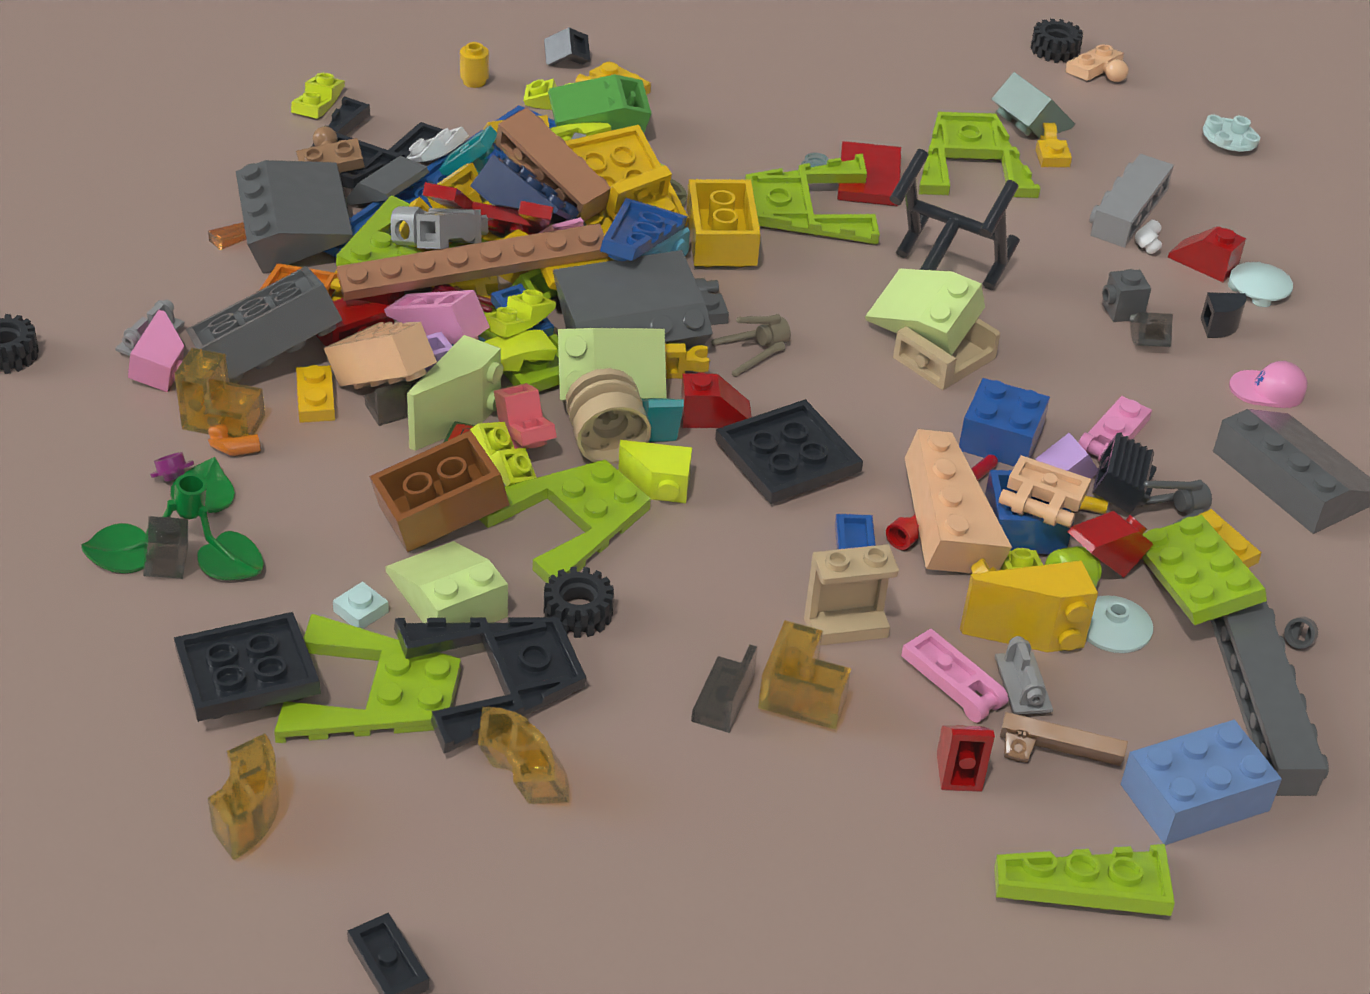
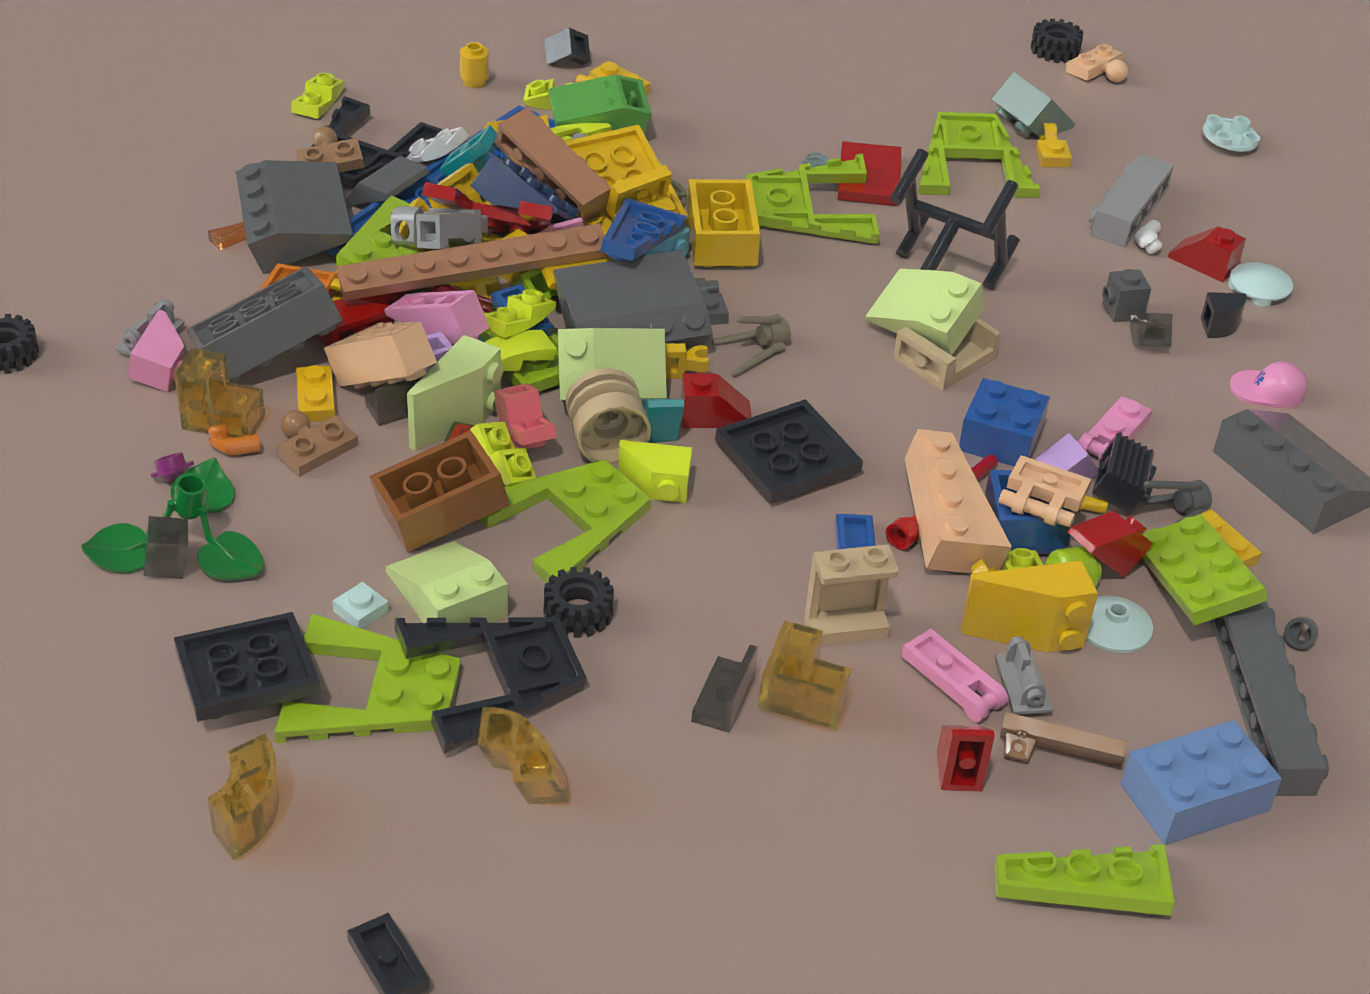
none -> medium nougat plate [277,410,358,477]

